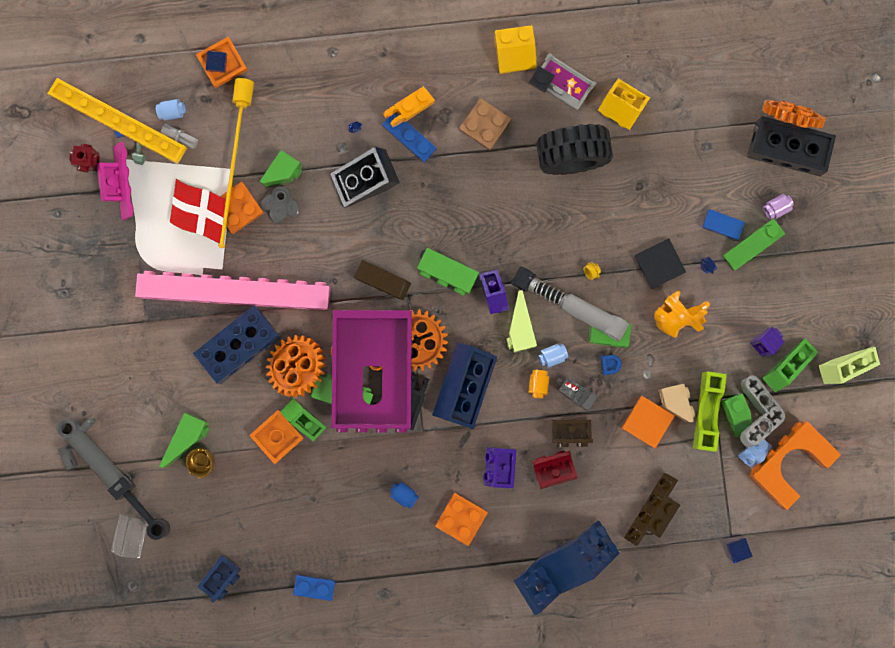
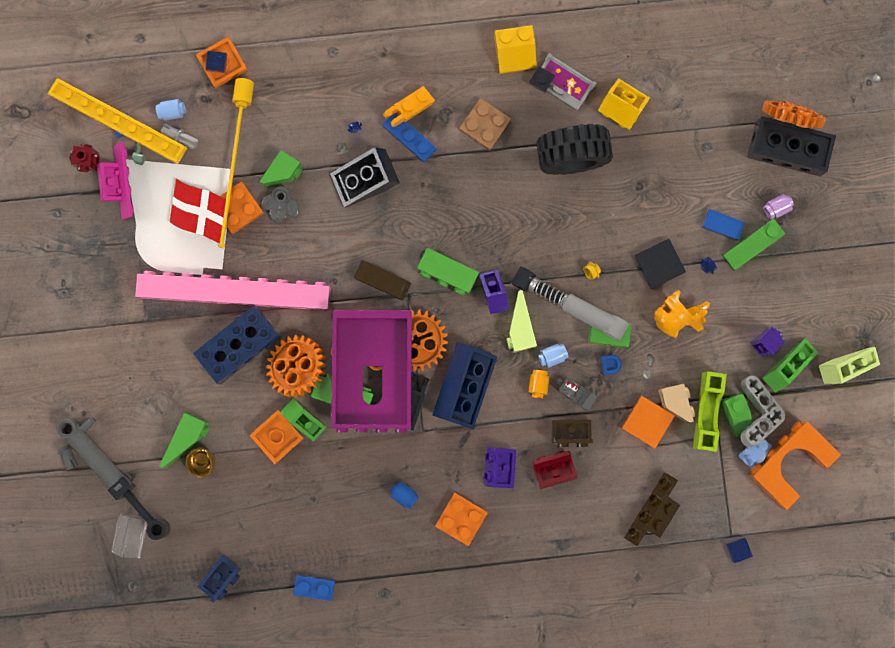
dark blue bracket [514,520,620,615] -> none

